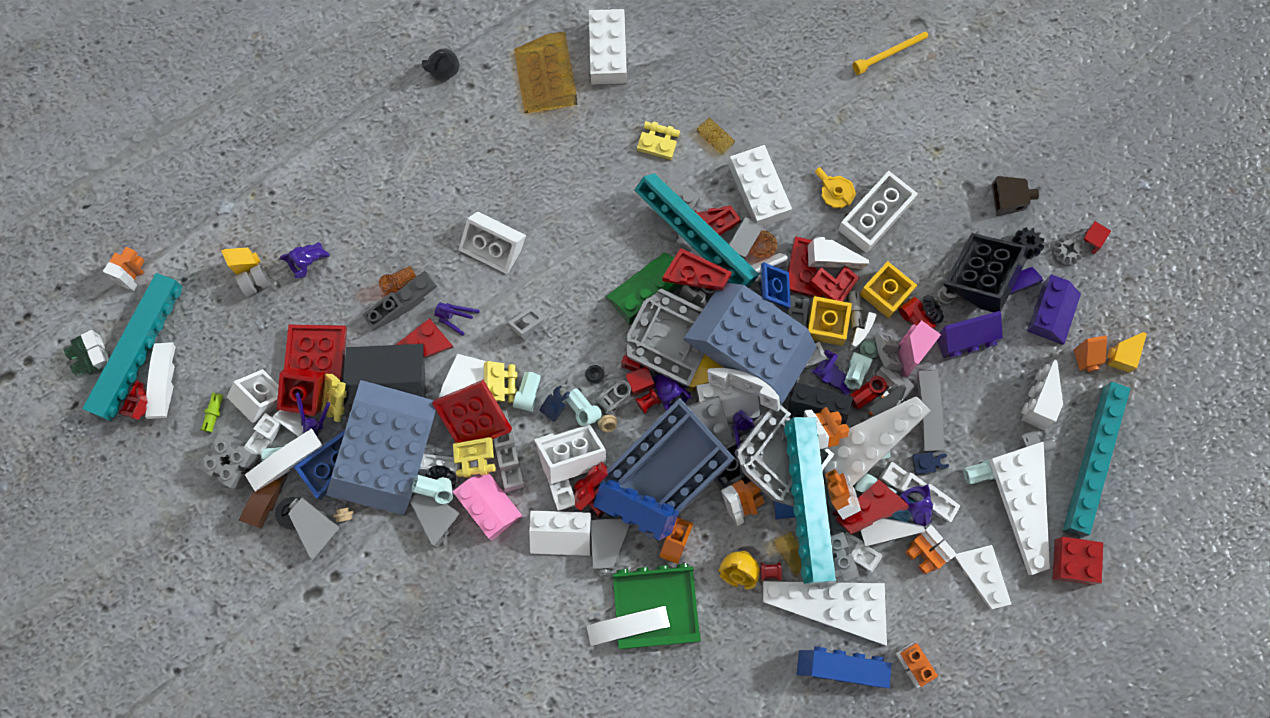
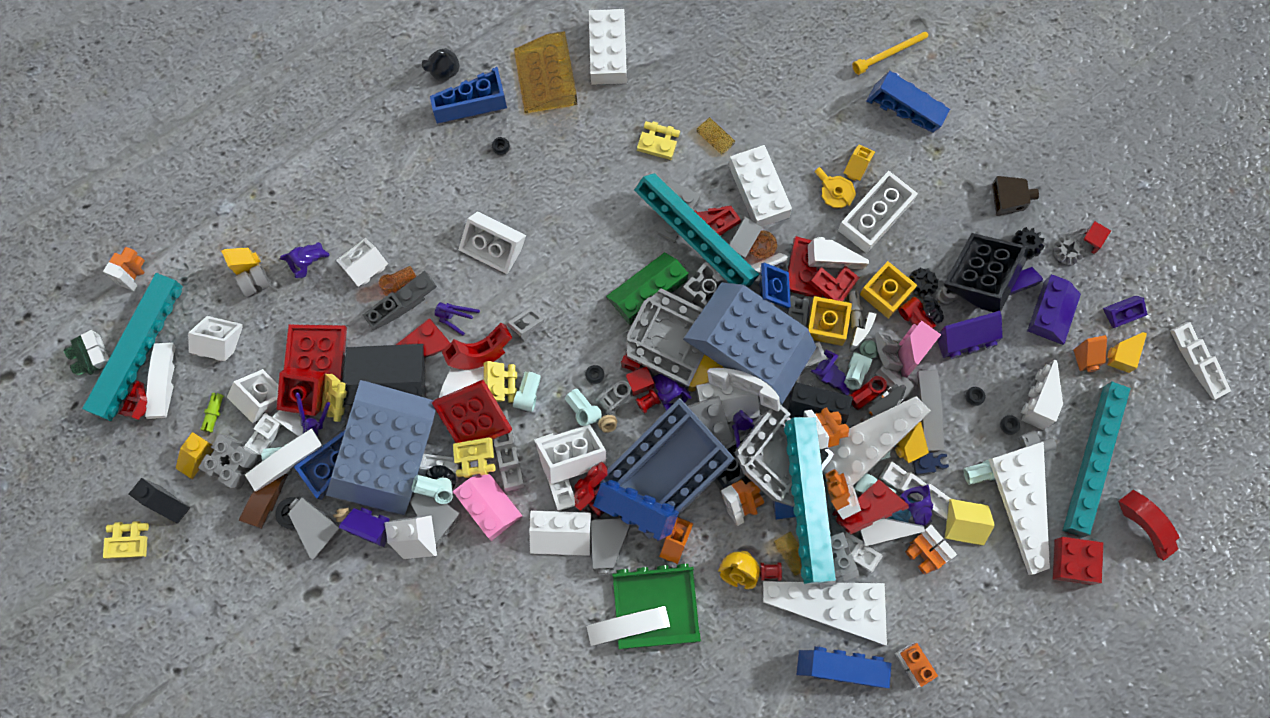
dark blue plate [539,385,570,422] -> none
red wing [662,248,732,291] -> none
white wing [953,545,1011,610] -> none
none -> light yellow plate [103,521,149,559]
none -> black slope [128,478,190,524]
none -> yellow slope [175,432,214,479]
none -> white slope [188,316,243,361]
none -> white slope [336,238,388,287]
none -> dark purple slope [338,507,390,547]
none -> white slope [385,515,437,559]
none -> blue wedge [430,67,507,124]
none -> red arch [442,323,512,370]
none -> black plate [492,137,510,155]
none -> yellow slope [844,144,875,181]
none -> blue wedge [866,71,950,133]
none -> yellow slope [895,422,929,463]
none -> black gear [909,267,939,297]
none -> light yellow slope [944,499,995,545]
none -> black plate [965,387,986,406]
none -> black plate [1000,415,1020,435]
none -> dark purple slope [1103,296,1148,328]
none -> red arch [1118,490,1180,561]
none -> white slope [1170,322,1231,400]

